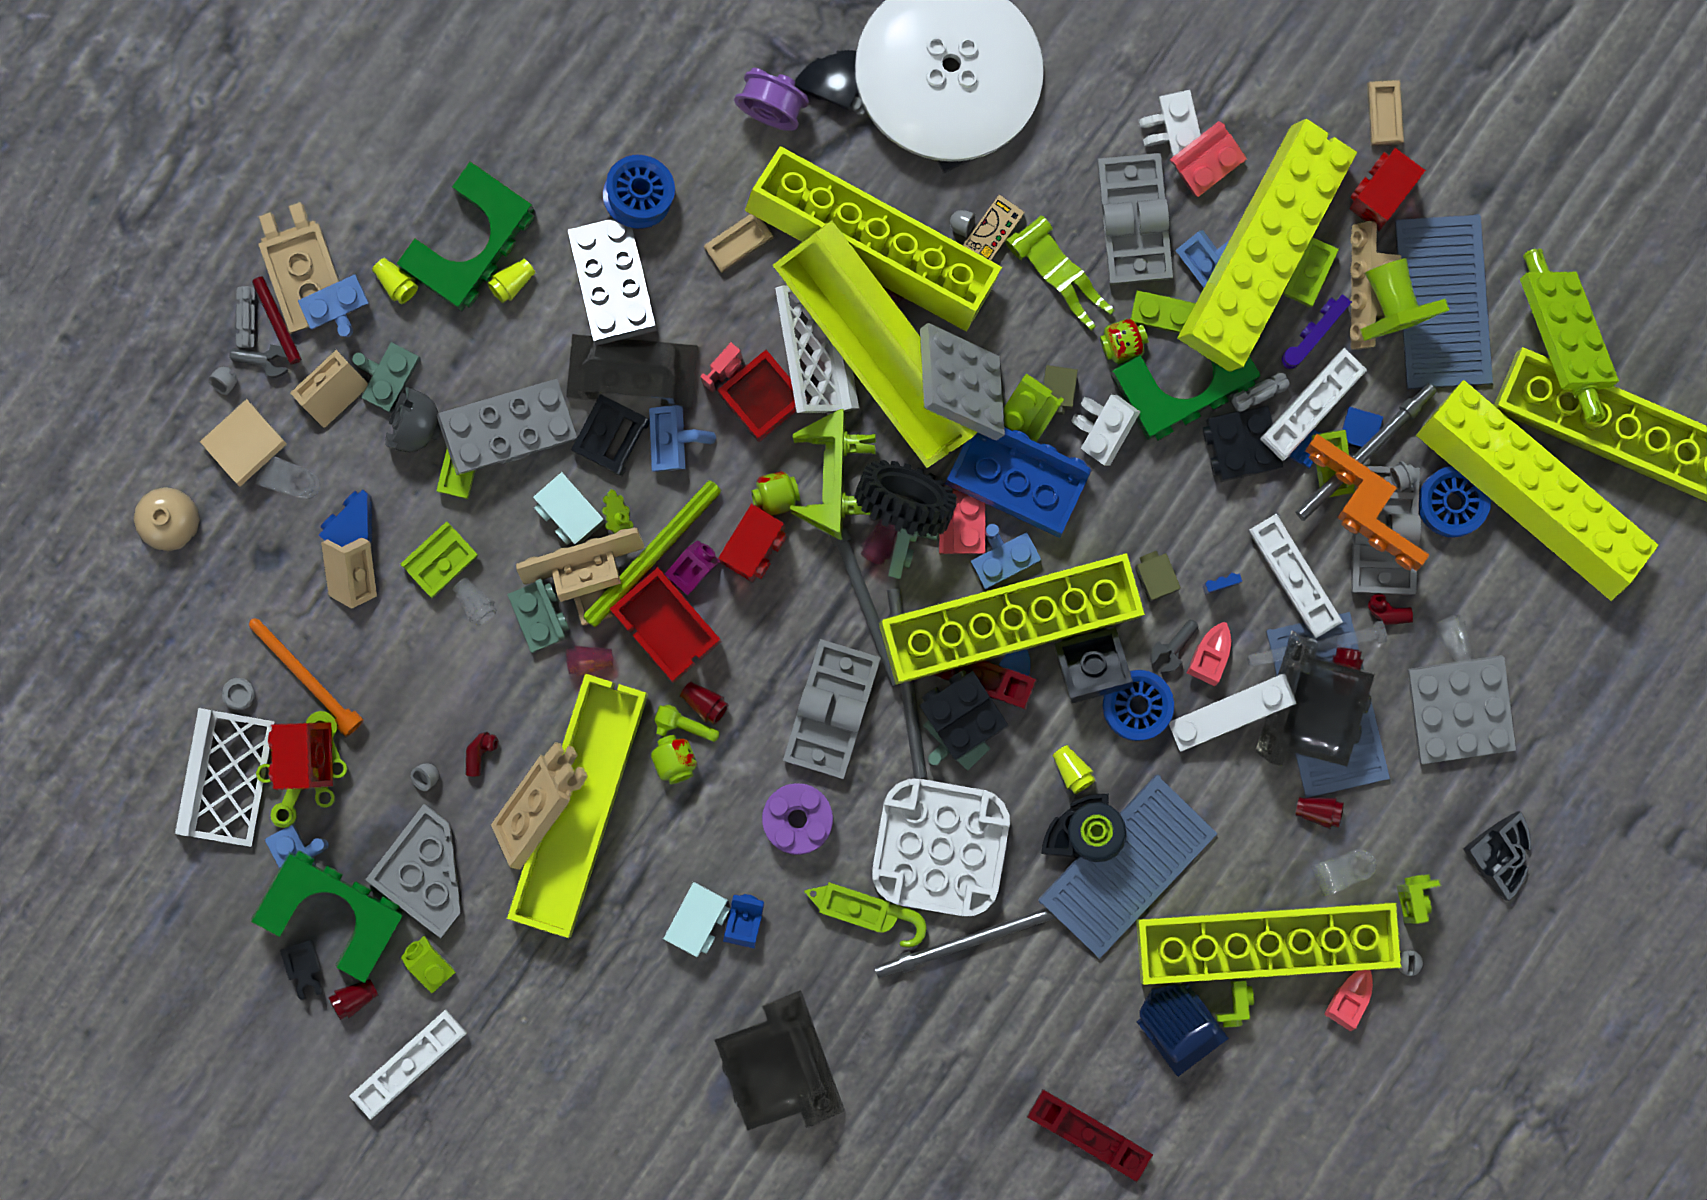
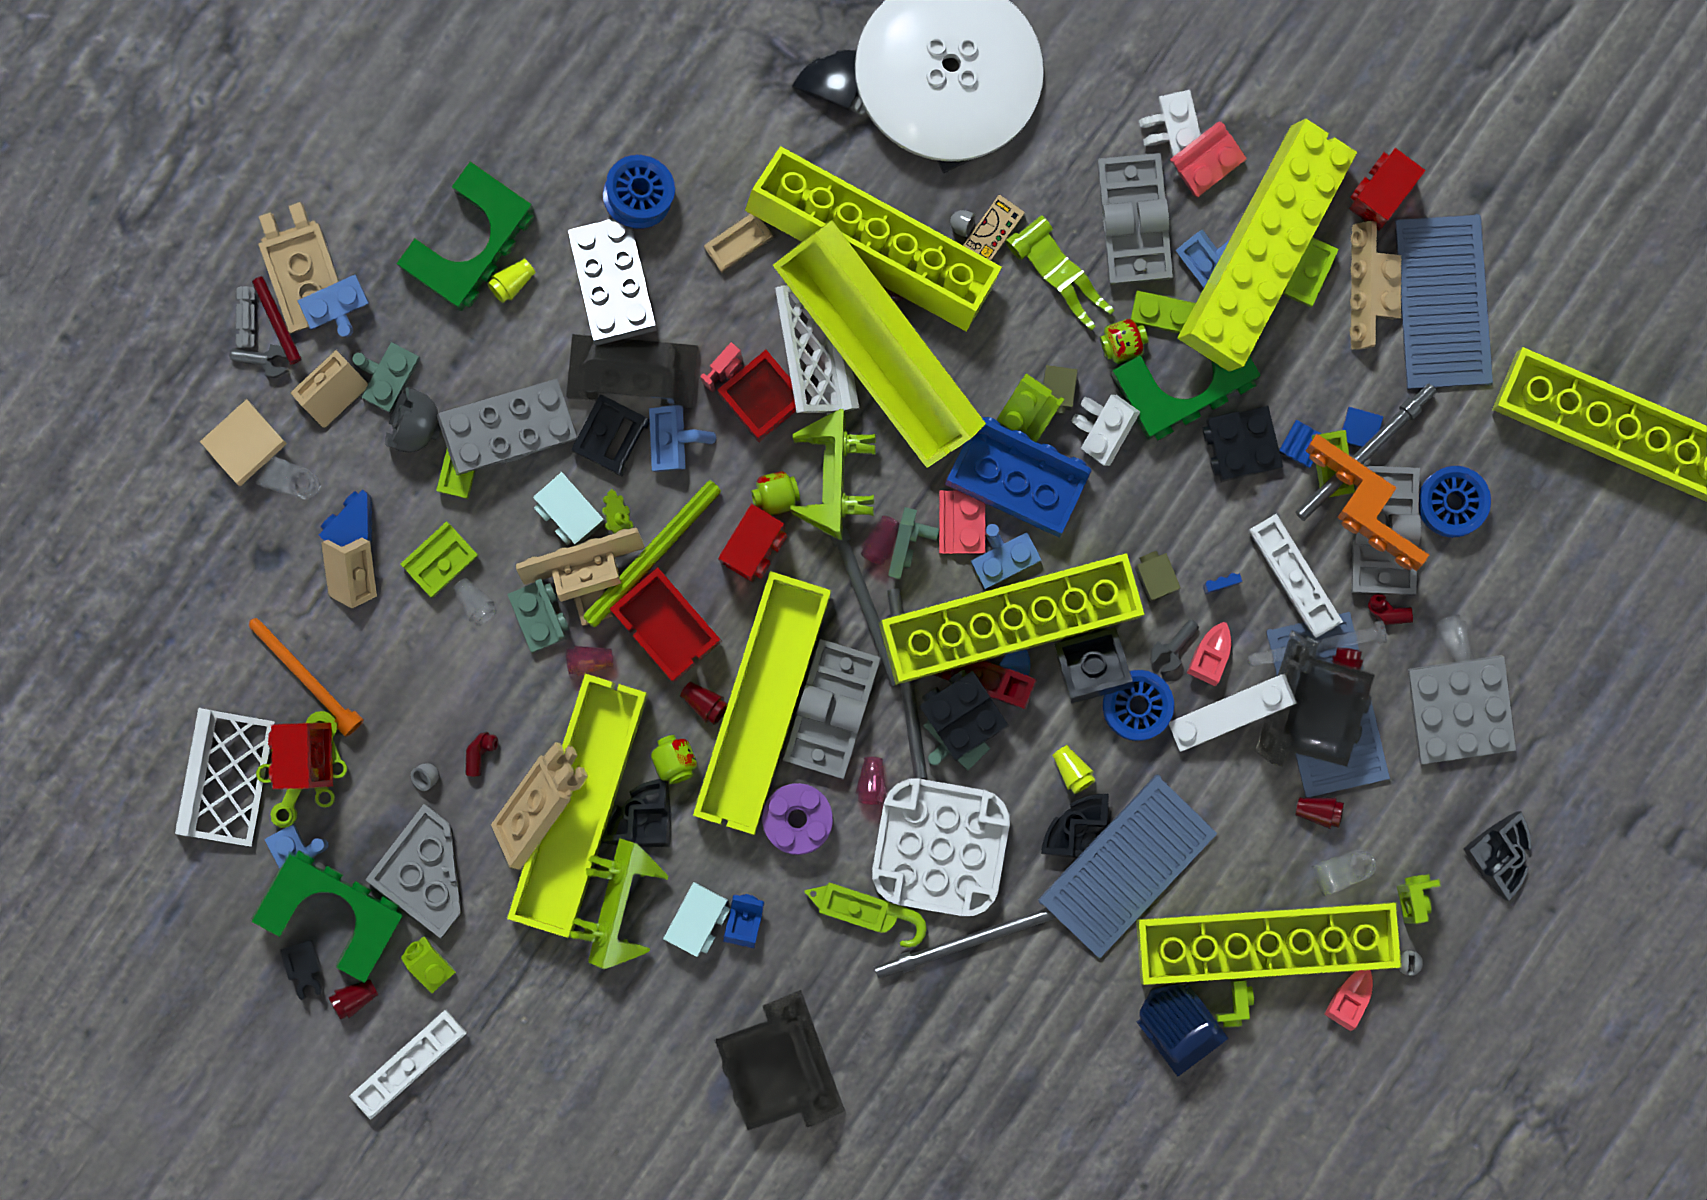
tan cylinder [134,487,200,551] -> none
light grey hinge [208,367,237,395] -> none
light grey tile [222,678,255,710] -> none
neon yellow cone [372,258,418,304] -> none
lime piece [654,705,720,742] -> none
magenta bracket [665,540,720,595] -> none
medium lavender wheel [734,68,809,131] -> none
black tyre [854,460,957,537] -> none
light grey plate [920,323,1005,440] -> none
dark red slope [1027,1089,1153,1182] -> none
black wheel [1068,802,1127,862] -> none
light grey axle [1231,373,1290,412] -> none
white plate [1260,348,1367,461] -> none
dark purple plate [1281,294,1352,370] -> none
lime plant [1360,258,1449,341] -> none
tan tile [1367,80,1404,146] -> none
light grey plate [1390,461,1417,492] -> none
neon yellow brick [1416,380,1659,601] -> none
lime plate [1520,248,1619,423] -> none
none -> lime hose [570,838,669,969]
none -> black brick [601,779,670,847]
none -> neon yellow piece [693,571,831,835]
none -> clear pink cone [855,757,887,805]

